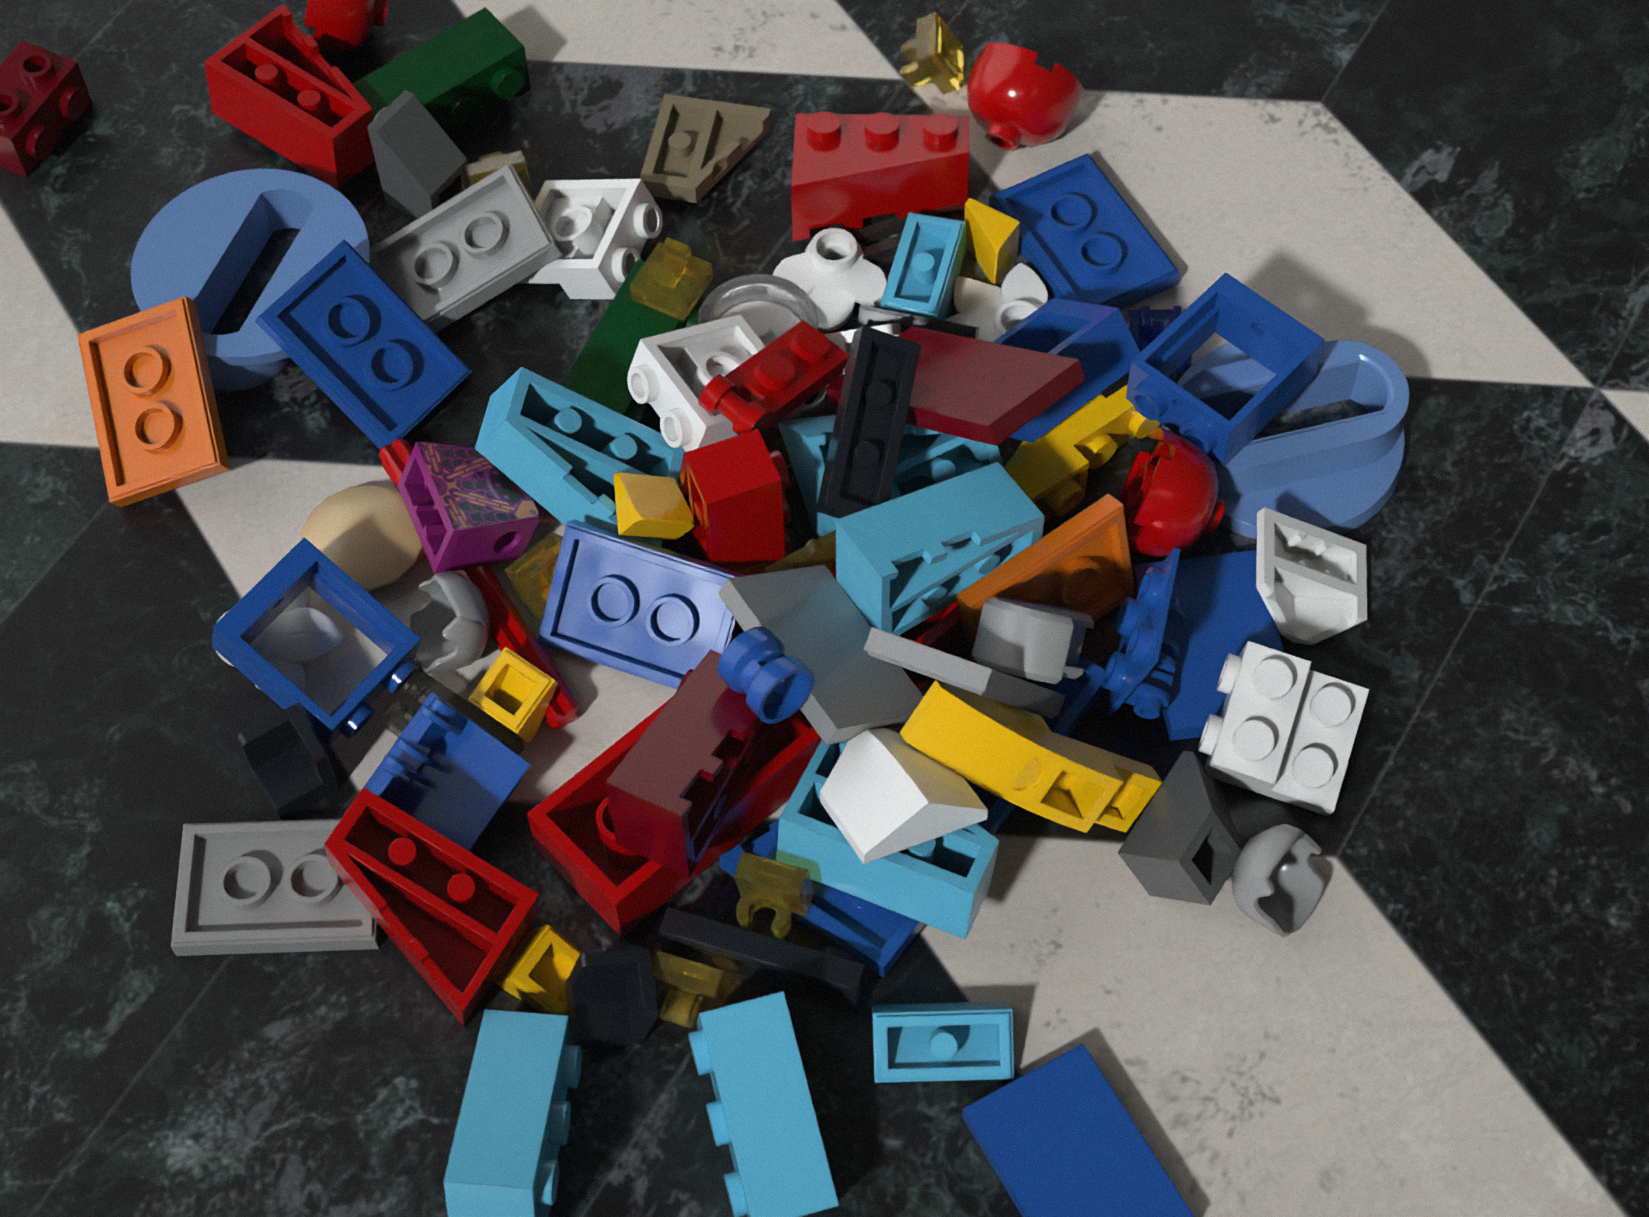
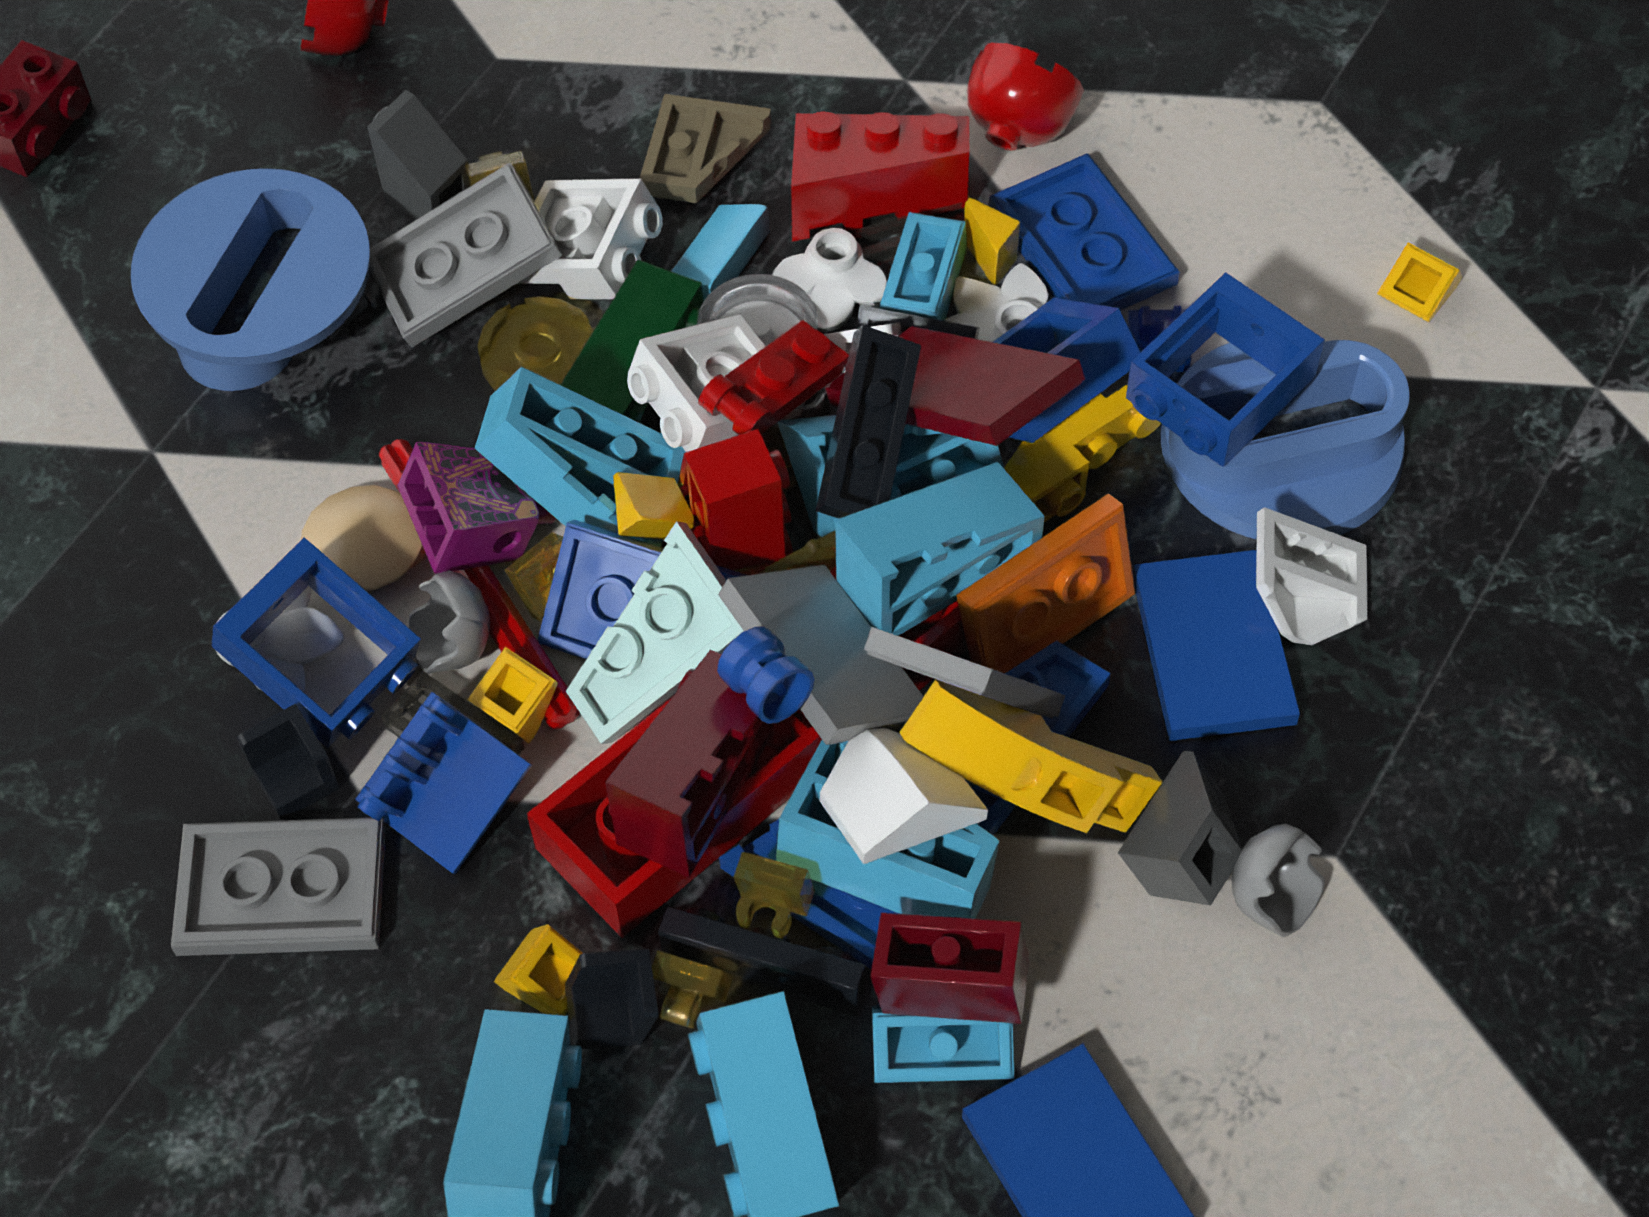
orange tile [77,296,230,508] -> none
red wedge [204,3,375,190] -> none
blue tile [255,239,472,449] -> none
red wedge [324,787,539,1027] -> none
dark green brick [352,7,530,134] -> none
clear yellow tile [630,237,713,321] -> none
clear yellow tile [900,12,963,95] -> none
light grey animal [972,596,1095,684] -> none
blue hinge [1102,548,1186,719] -> none
red cylinder [1118,427,1225,558] -> none
white plate [1198,641,1369,817] -> none
none -> clear yellow tile [478,296,594,391]
none -> light aqua wing [566,521,744,744]
none -> medium azure slope [671,204,770,312]
none -> dark red brick [871,913,1029,1024]
none -> yellow slope [1377,242,1463,323]

